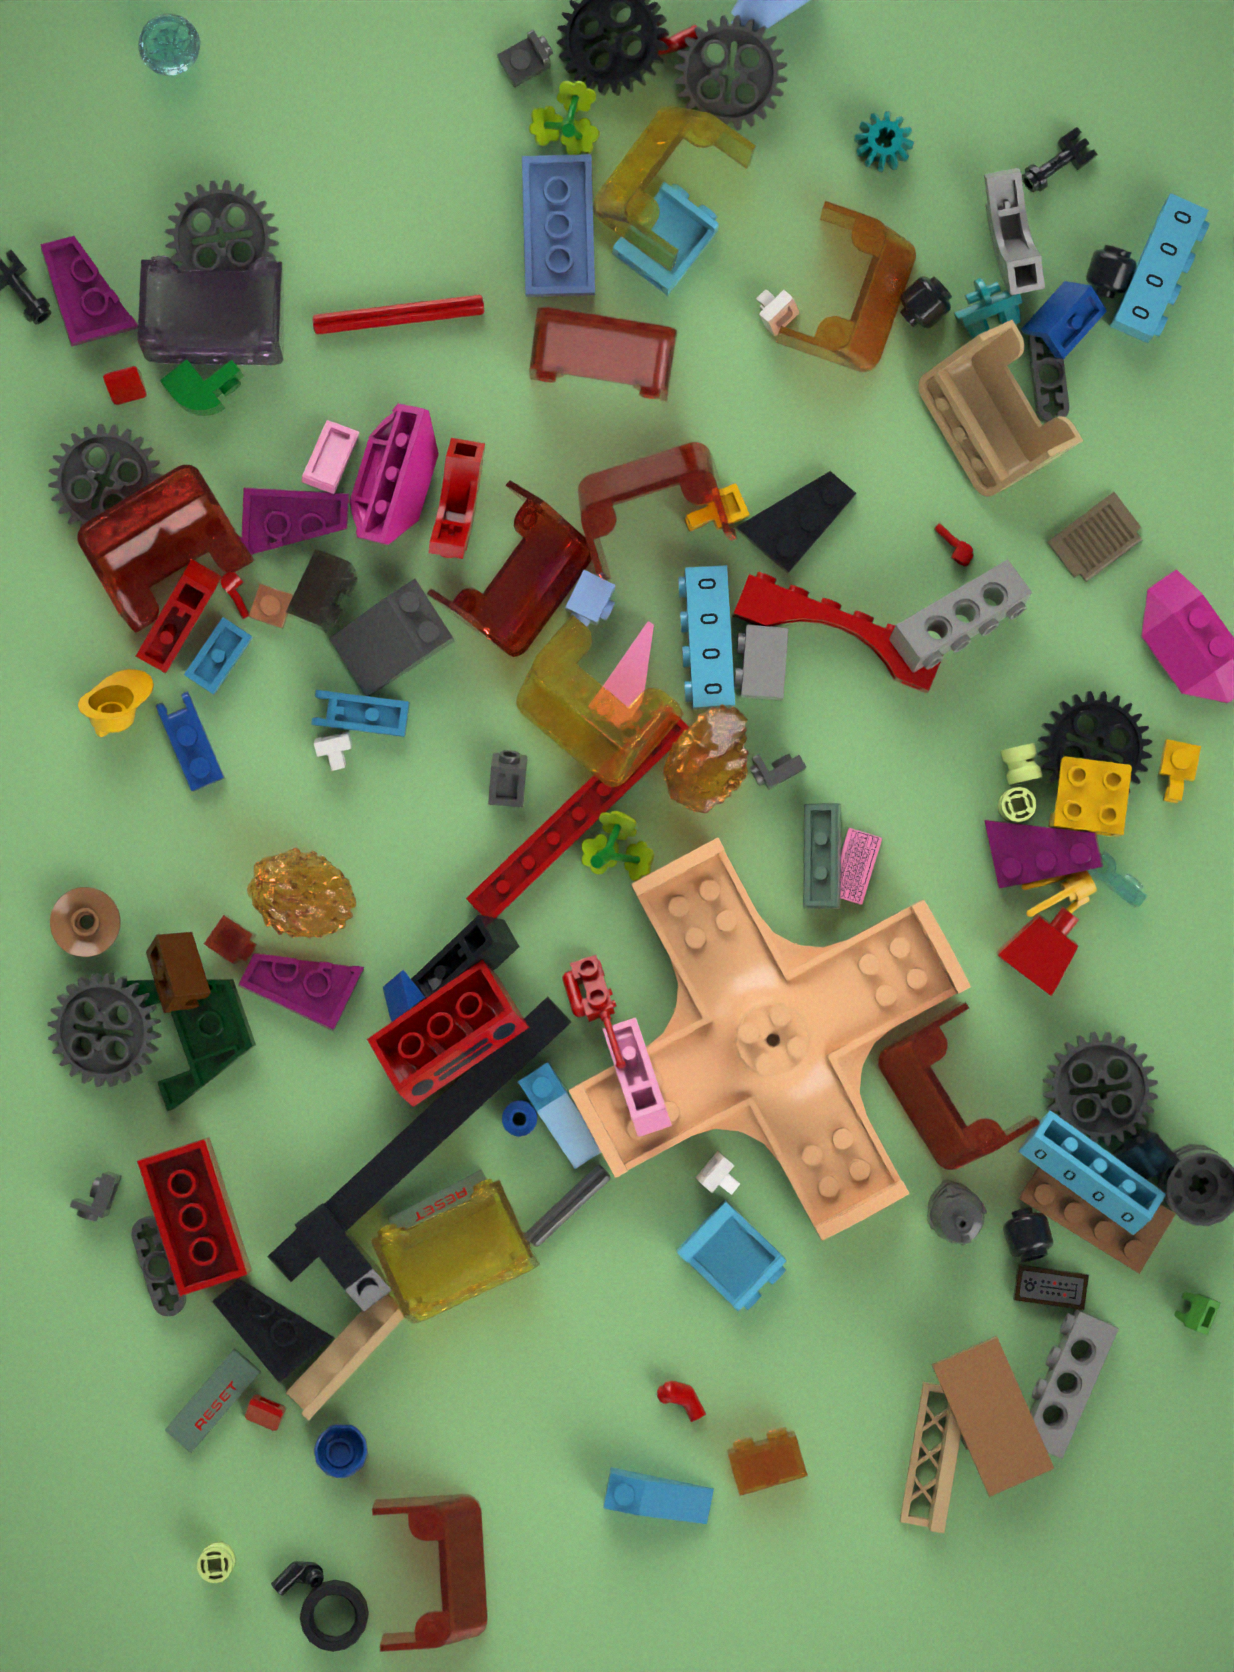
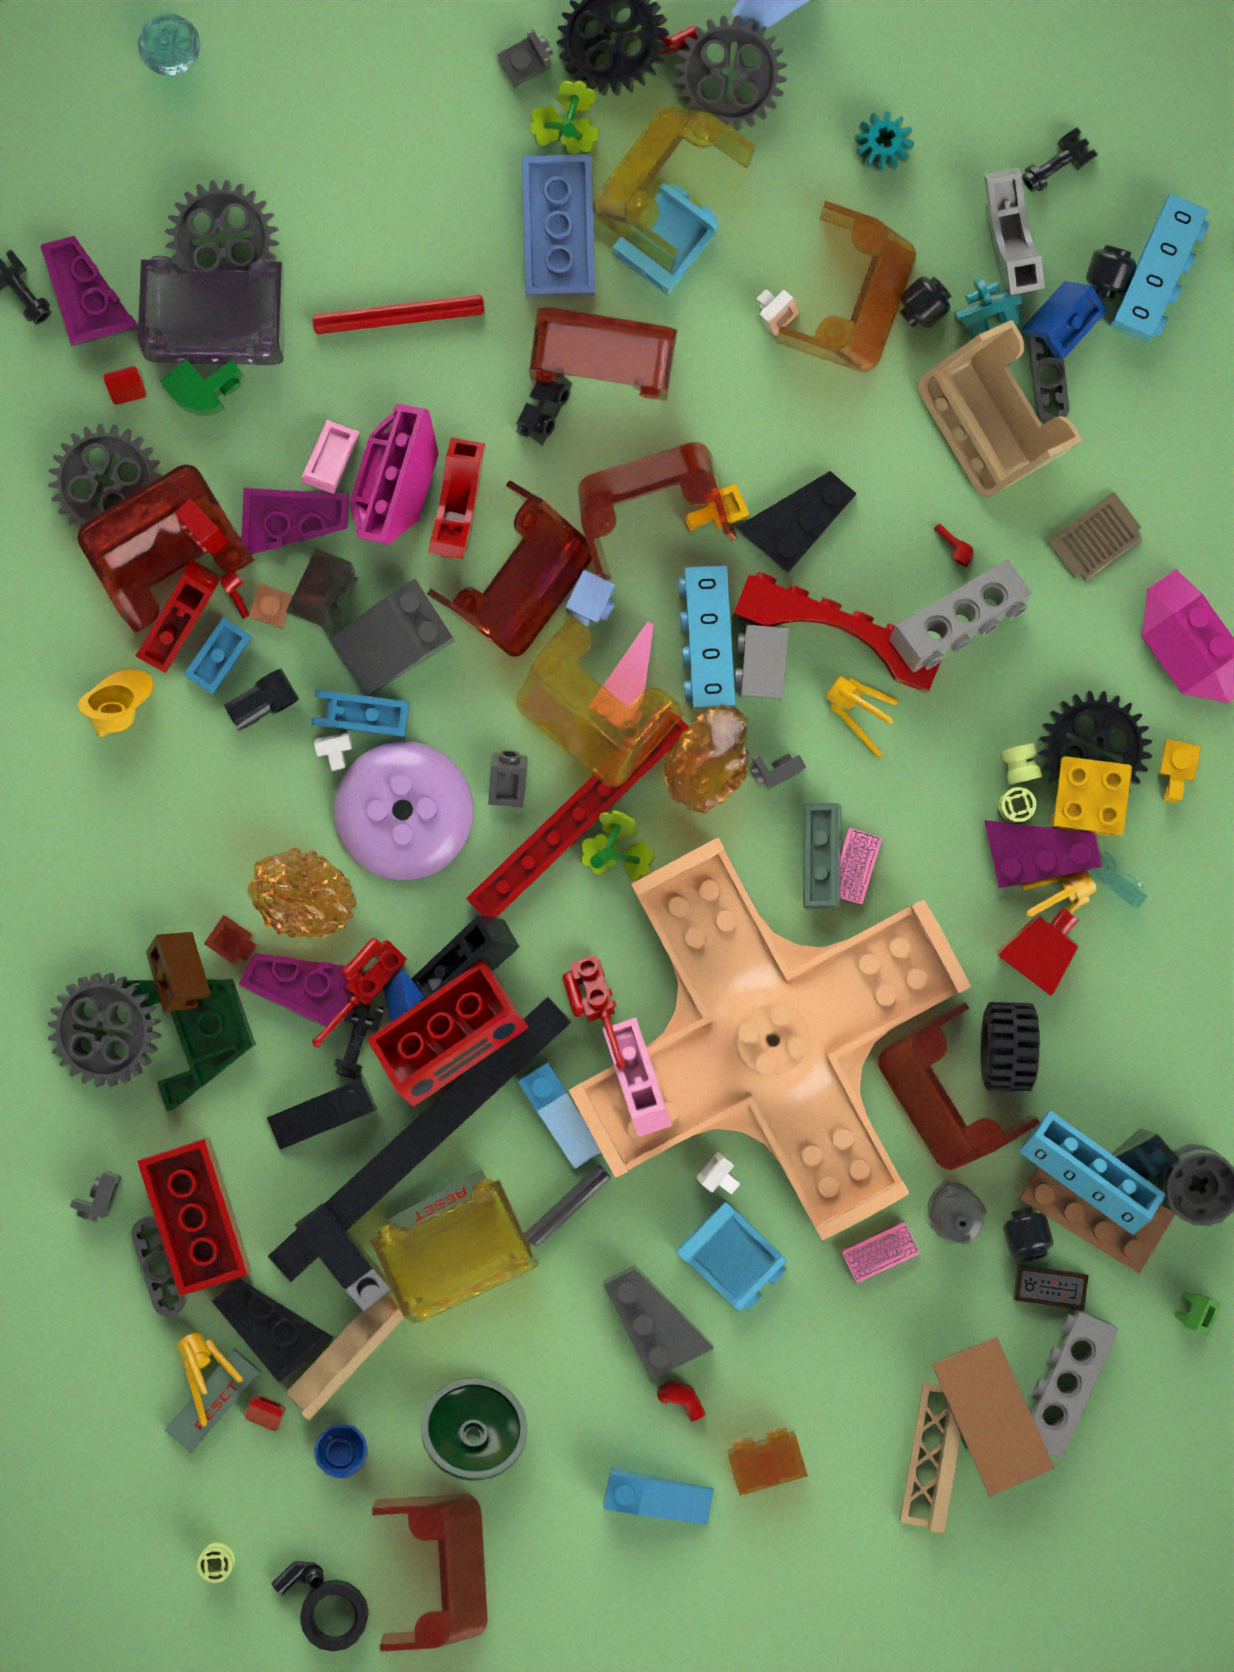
medium nougat dish [50,887,121,957] -> none
blue hinge [156,691,225,792] -> none
blue brick [502,1100,538,1136] -> none
dark grey gear [1043,1032,1158,1146] -> none
none -> red piece [174,498,230,556]
none -> yellow plant [177,1333,243,1426]
none -> black piece [224,668,299,731]
none -> black slope [267,1077,377,1150]
none -> red piece [312,938,407,1047]
none -> lavender brick [334,741,473,880]
none -> black hinge [334,1004,385,1079]
none -> dark green dish [421,1378,527,1481]
none -> black hinge [516,369,572,446]
none -> dark grey wedge [604,1265,714,1380]
none -> yellow plant [826,675,898,757]
none -> bright pink tile [841,1221,920,1284]
none -> black tyre [980,1002,1040,1091]

